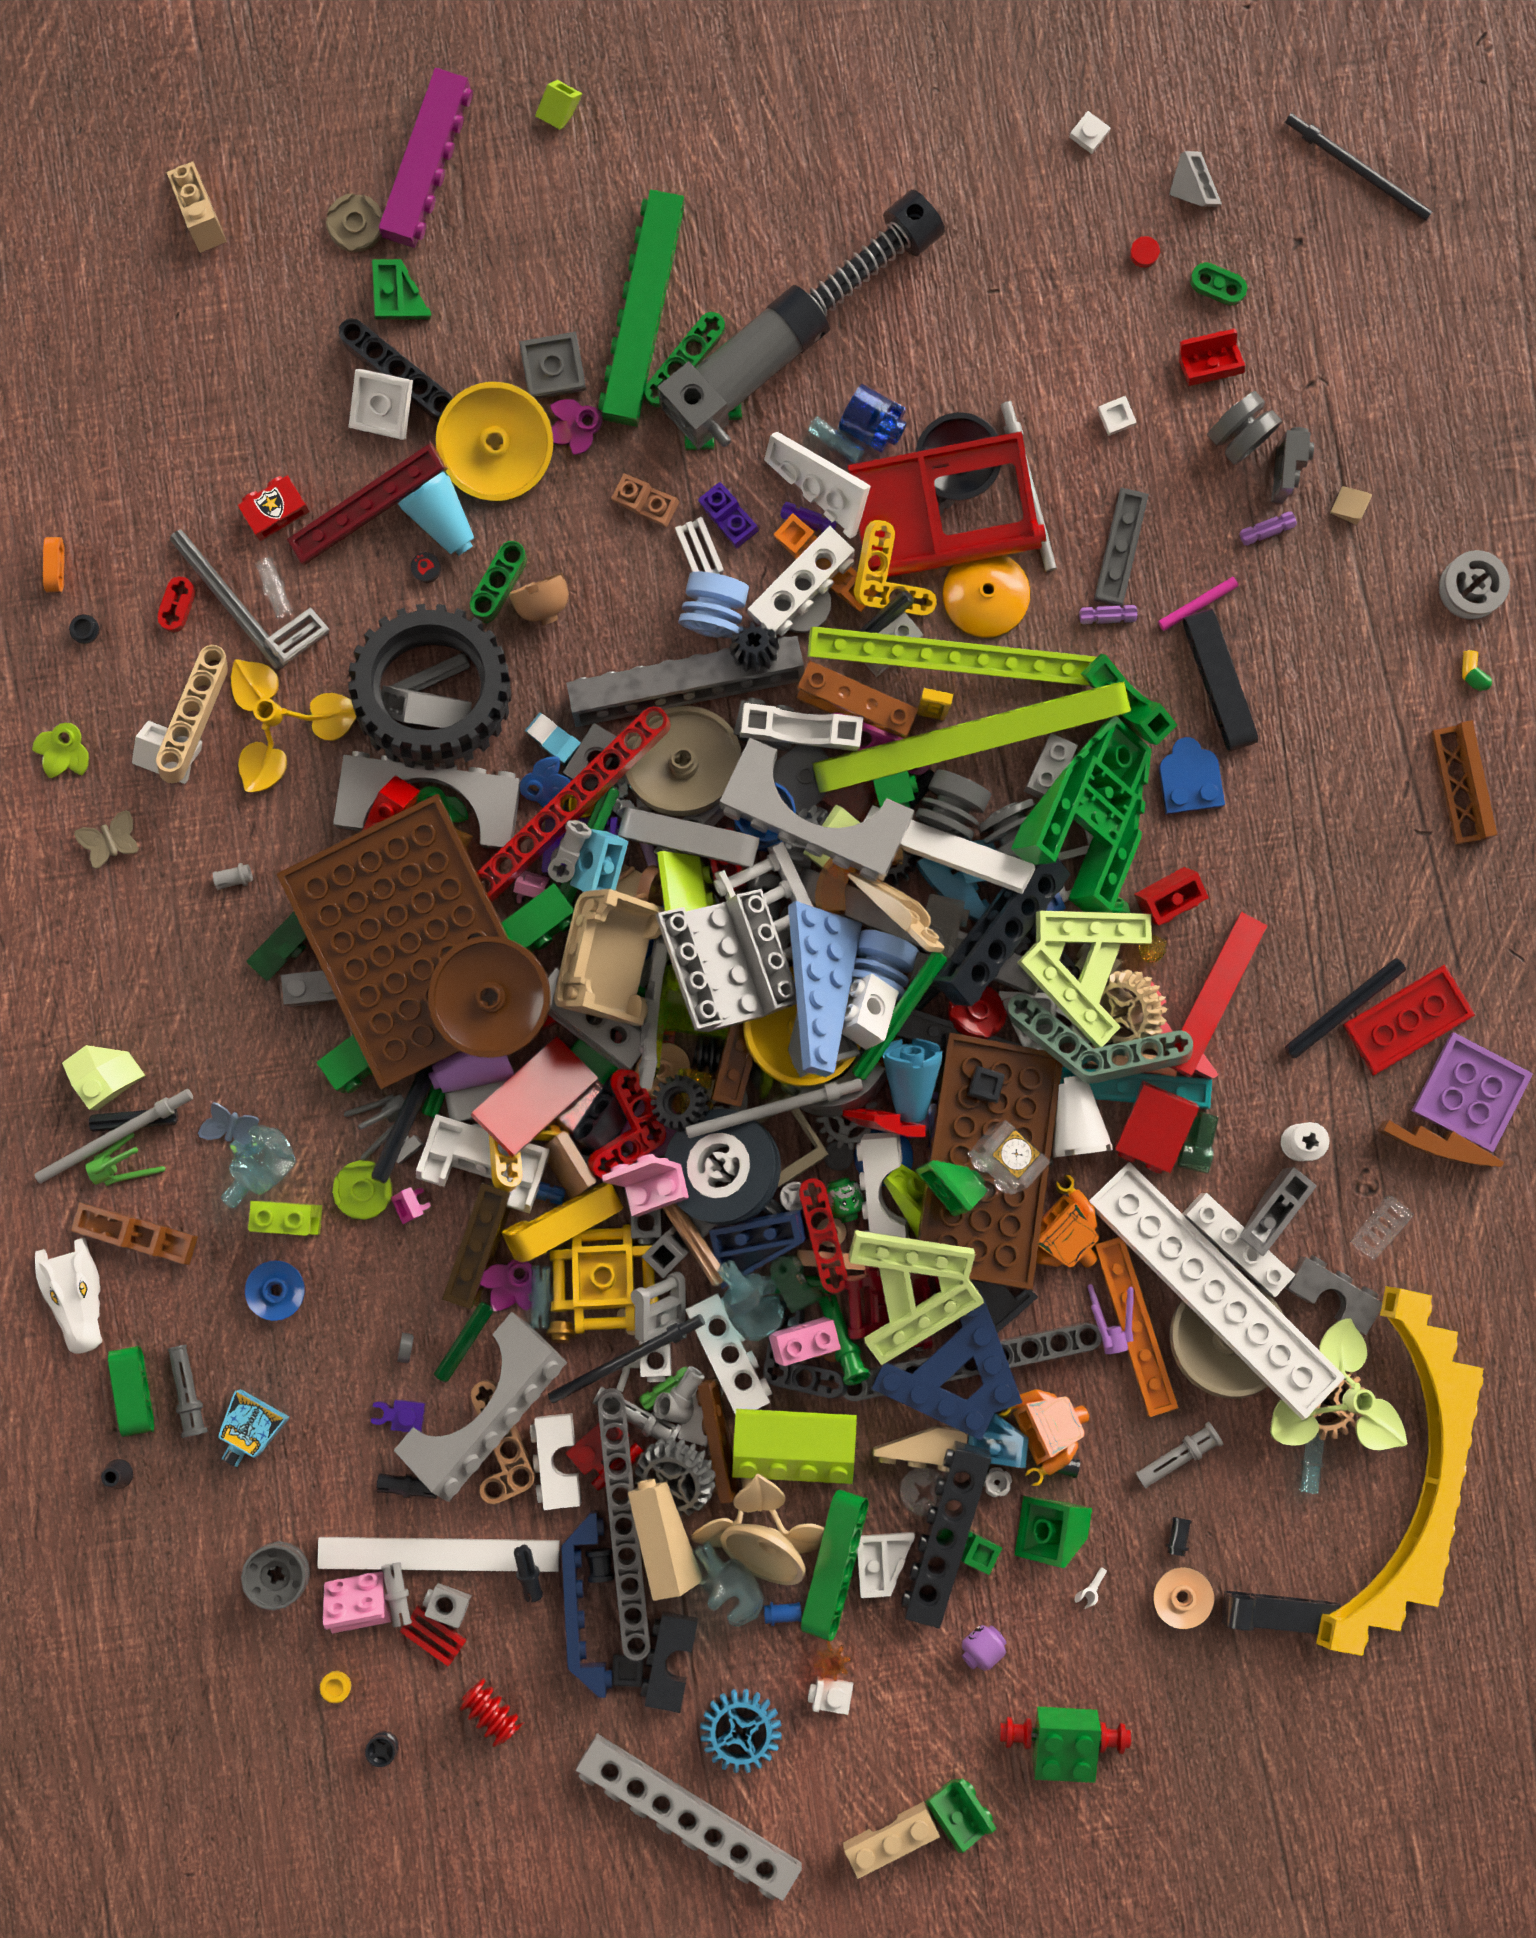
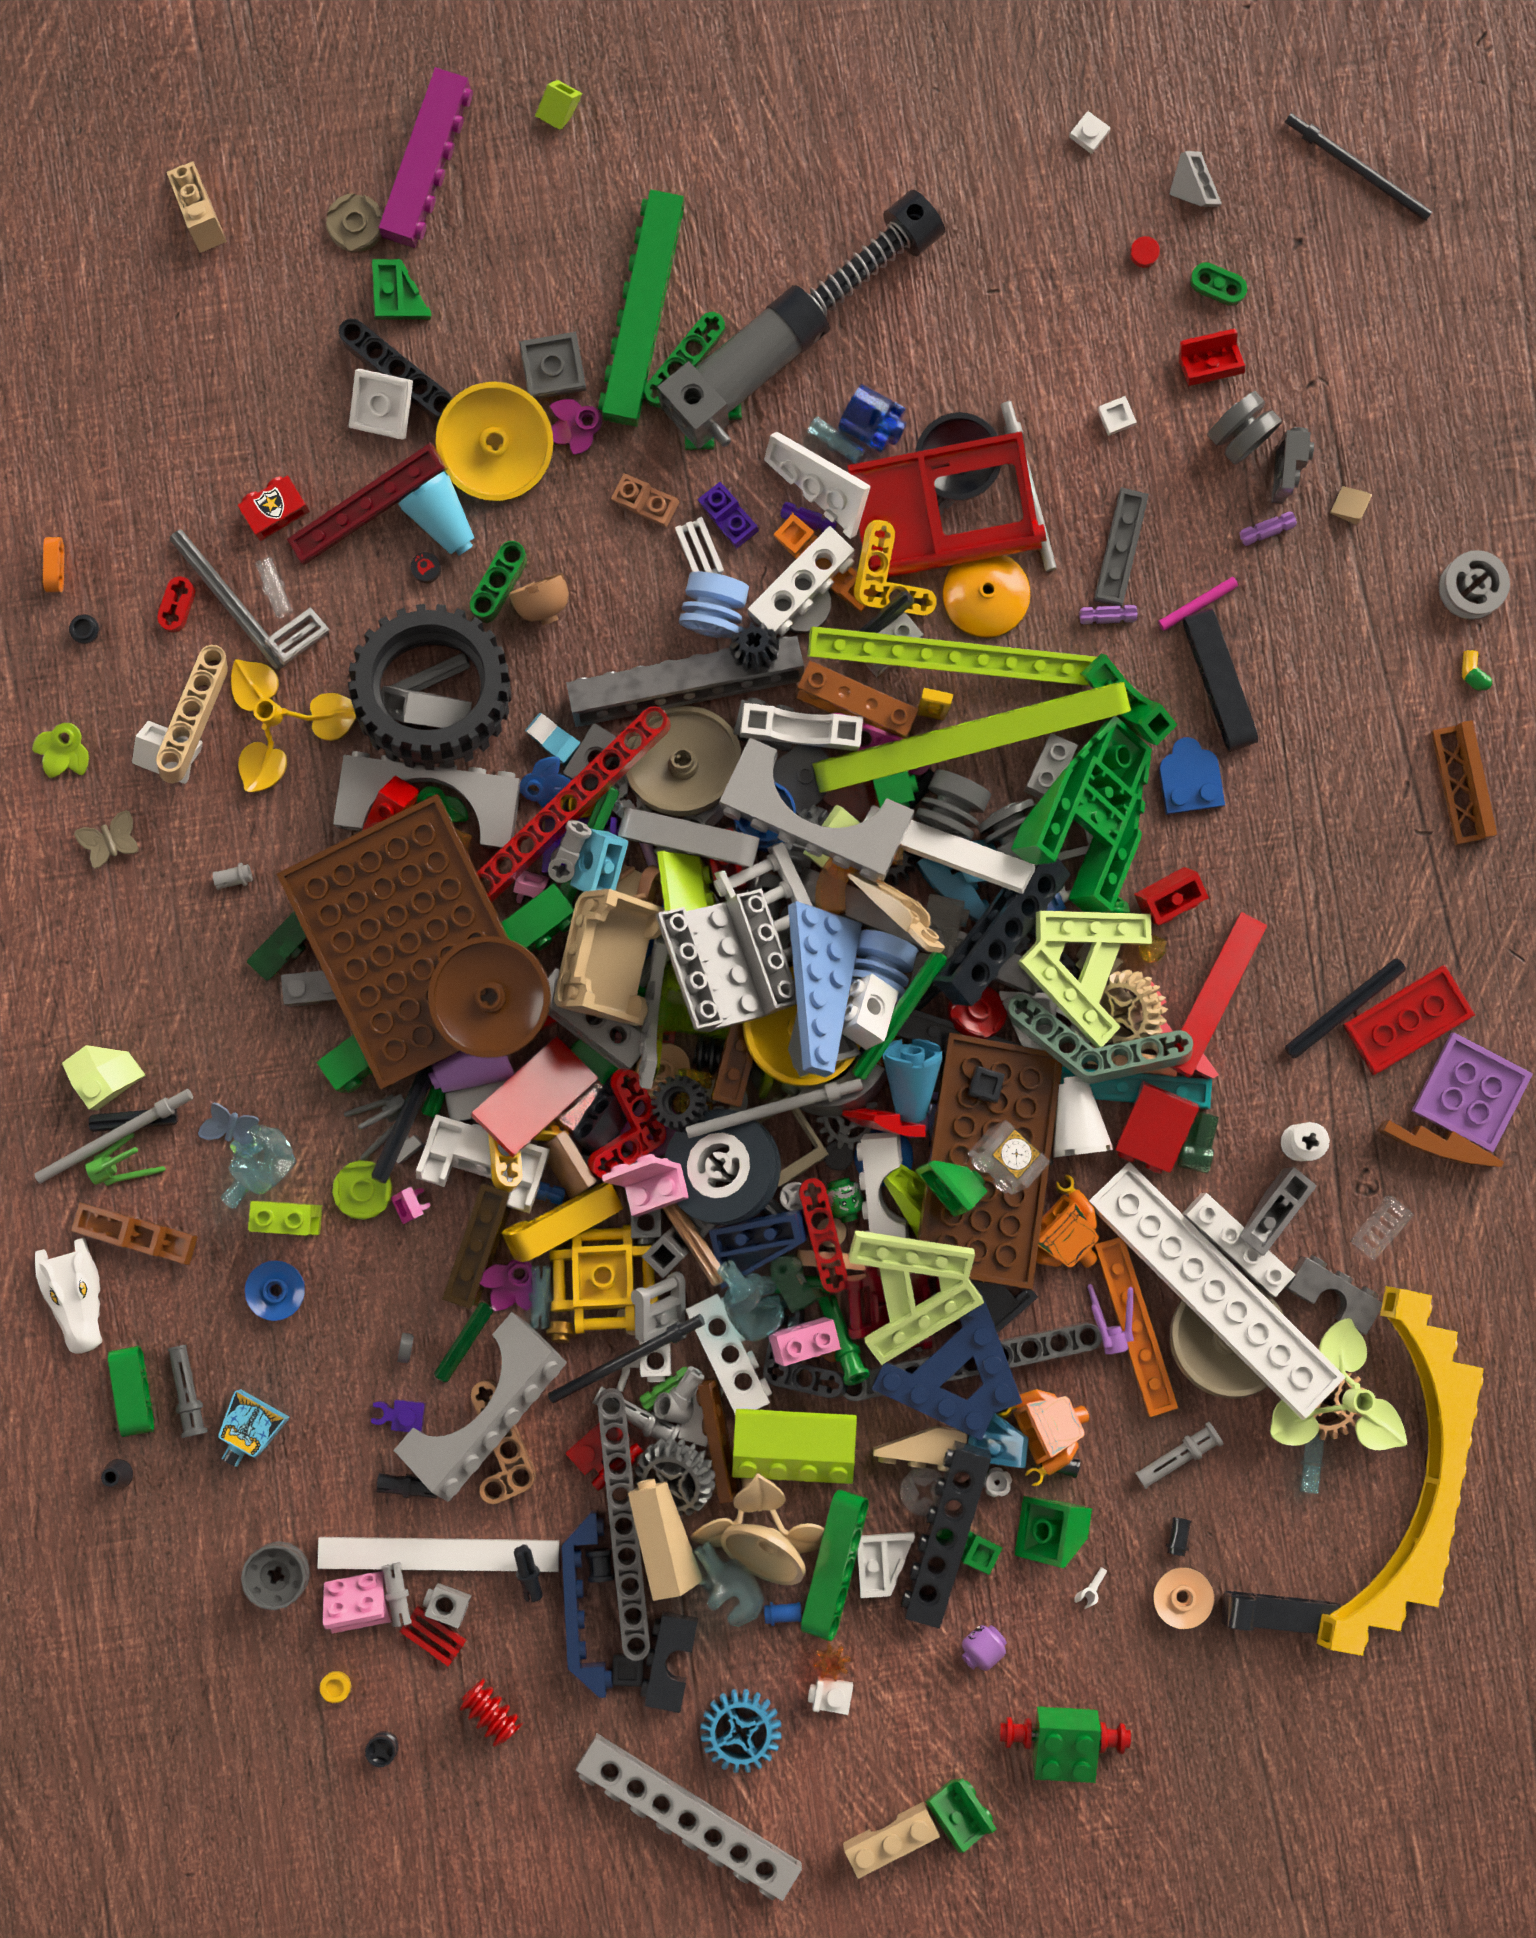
white arch [530,1413,582,1510] -> none

